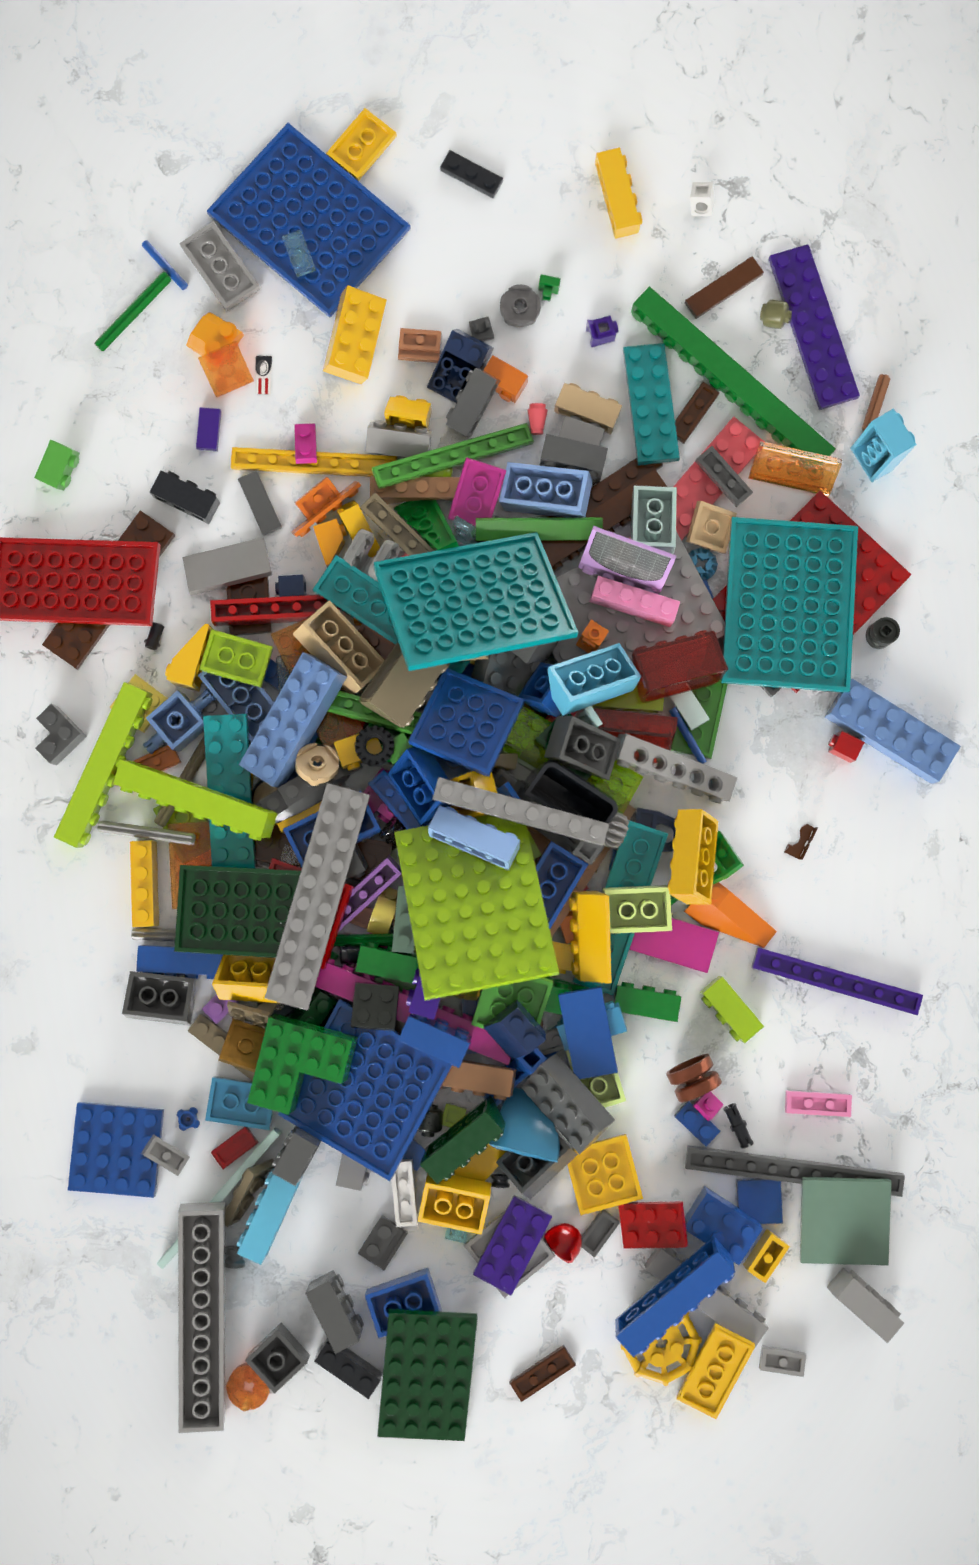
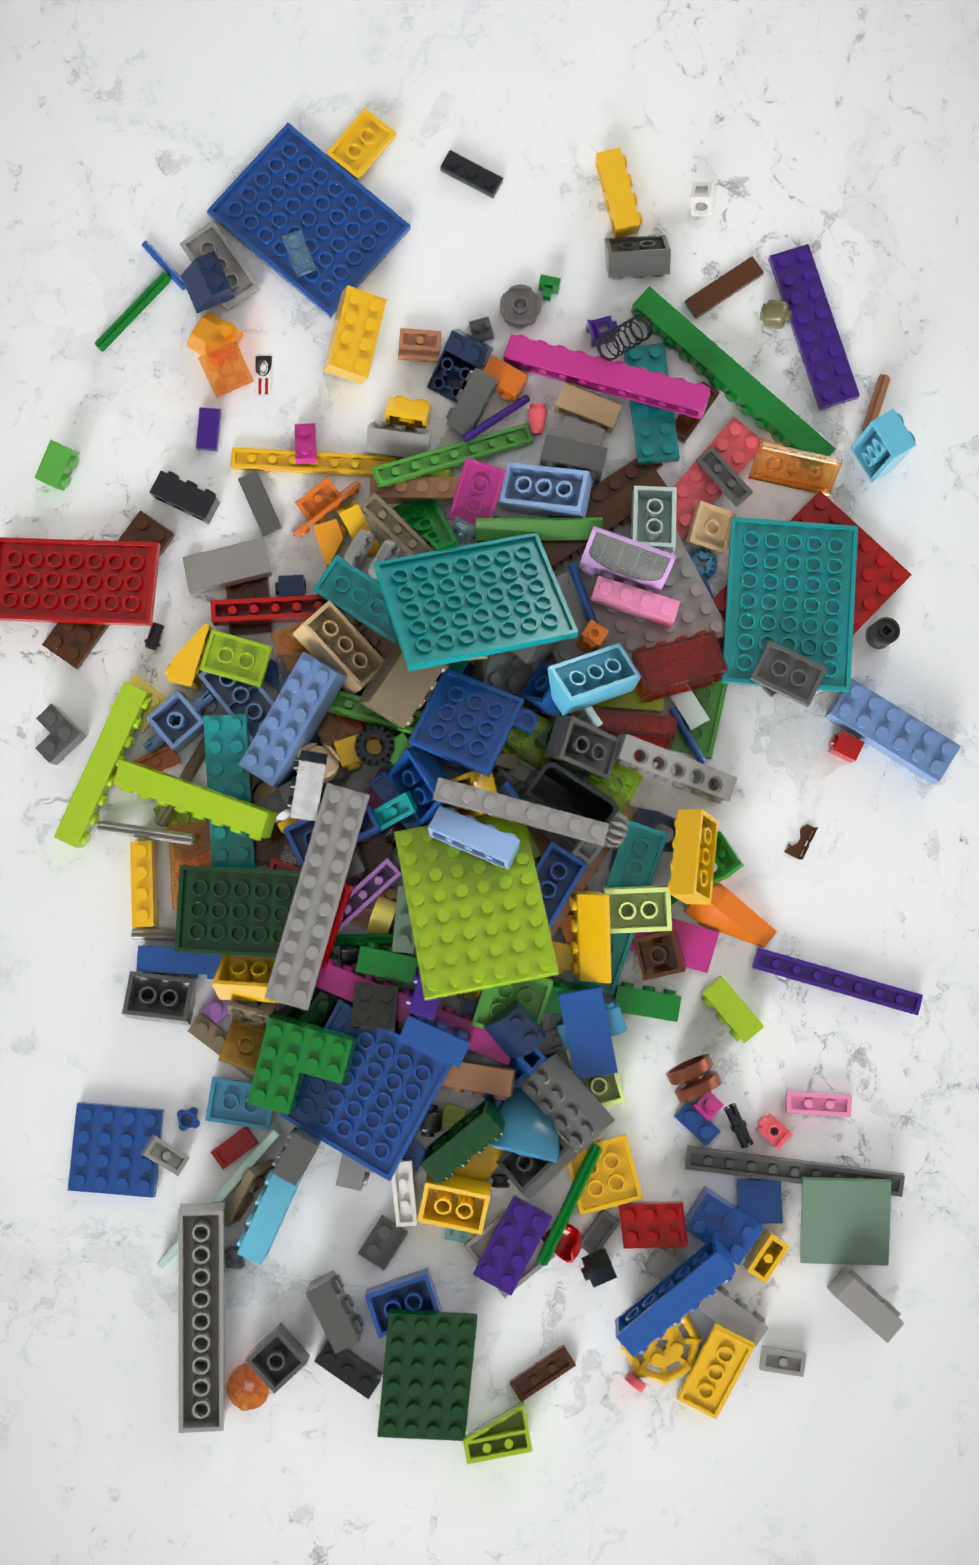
none -> dark blue slope [180,250,235,314]
none -> brick [287,750,328,821]
none -> teal plate [372,791,419,830]
none -> dark purple bar [462,394,530,443]
none -> lime wedge [463,1401,533,1464]
none -> dark pink brick [503,334,711,420]
none -> blue tile [513,709,537,735]
none -> green axle [537,1143,602,1266]
none -> blue bar [568,562,597,622]
none -> black brick [581,1248,617,1288]
none -> black piece [596,314,653,361]
none -> dark grey slope [604,235,671,280]
none -> coral tile [624,1372,646,1393]
none -> reddish brown slope [632,929,686,981]
none -> dark grey plate [750,640,827,707]
none -> coral brick [756,1113,793,1150]

